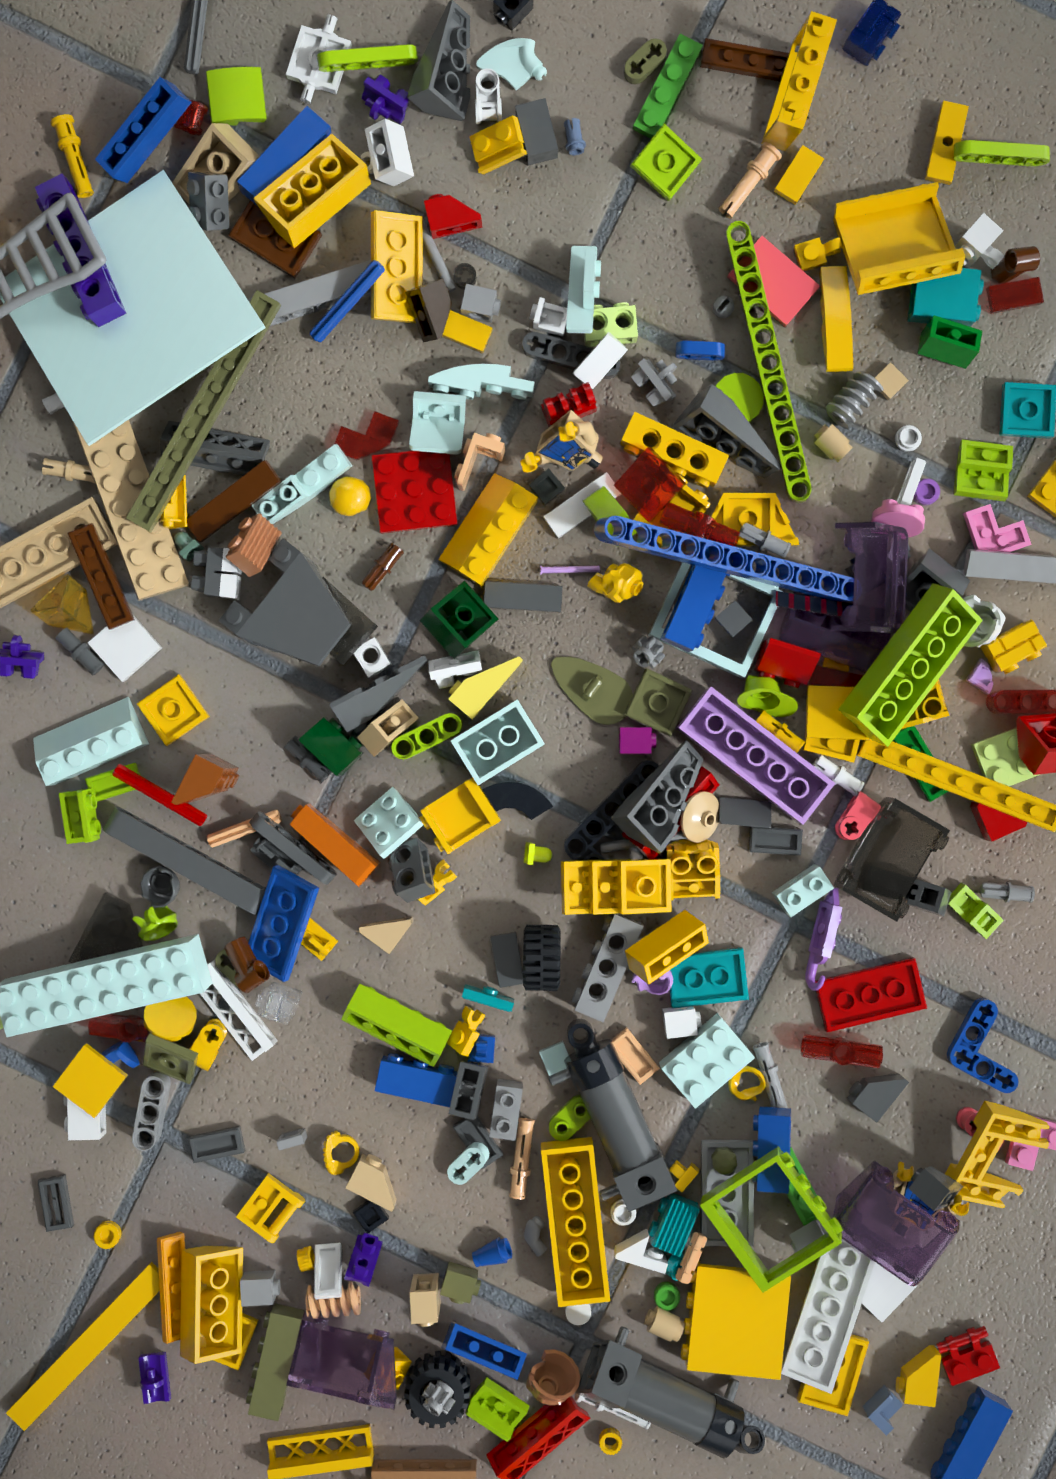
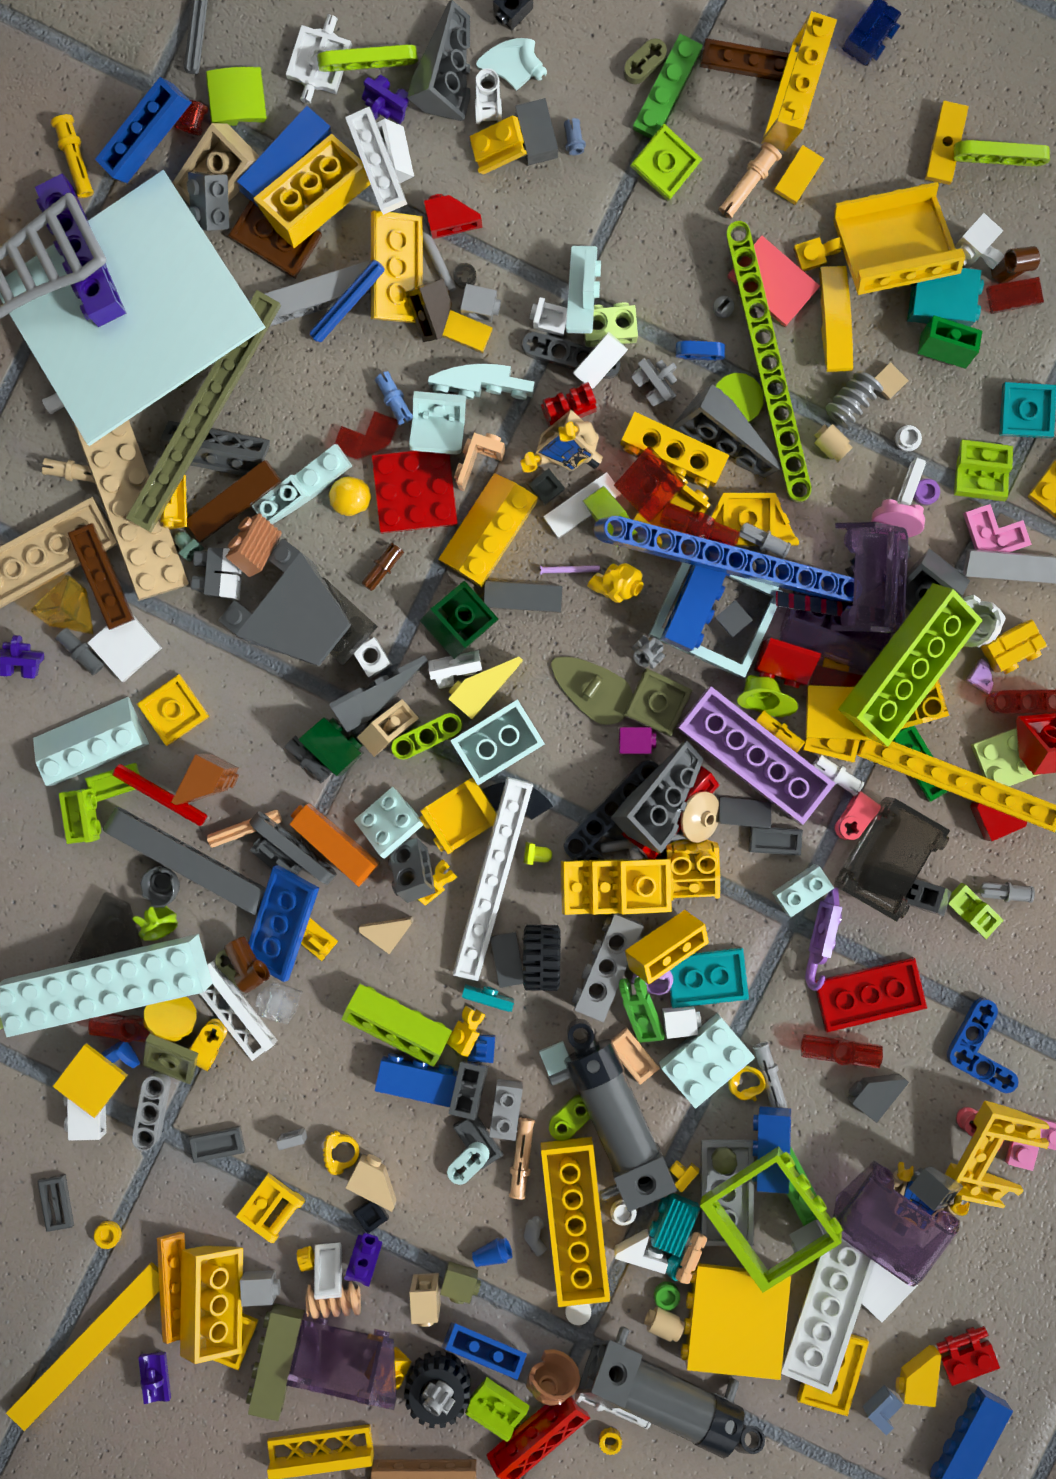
none -> white plate [345,107,407,215]
none -> medium blue pin [375,371,413,425]
none -> white tile [453,777,533,981]
none -> bright green hinge [619,977,665,1043]

